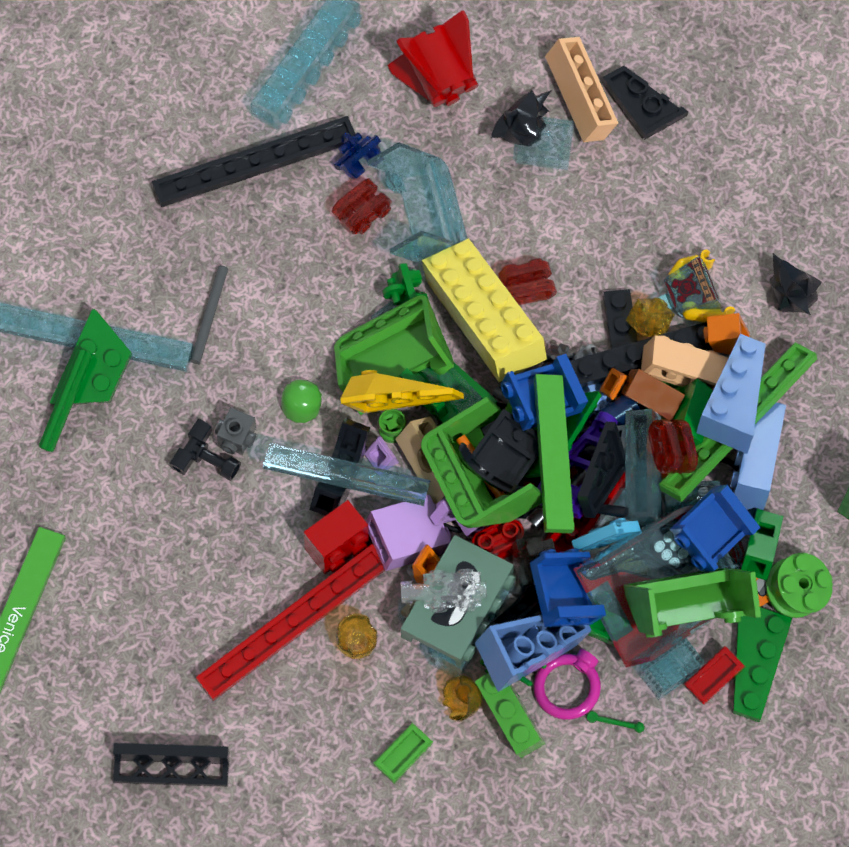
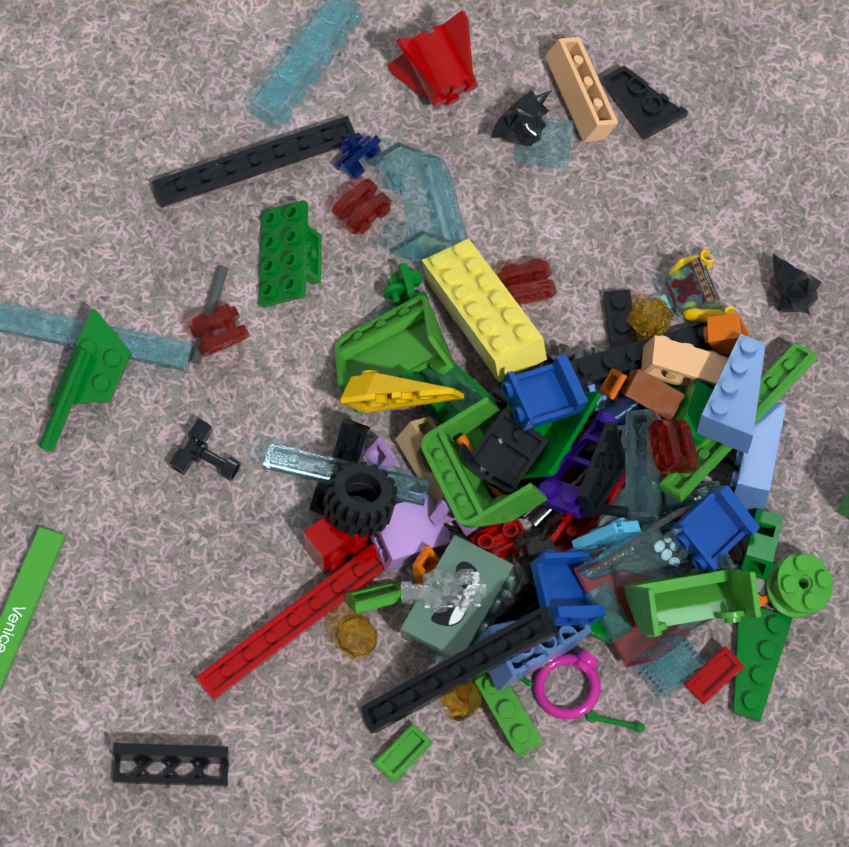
dark grey brick [215,407,256,455] -> none
bright green hair [281,380,322,423] -> none
bright green wheel [379,409,406,443] -> none
bright green tile [534,374,574,533] -> none
none -> clear red brick [189,304,250,357]
none -> green bracket [259,200,322,308]
none -> black tyre [323,461,398,538]
none -> bright green tile [344,581,407,613]
none -> black plate [361,606,559,733]

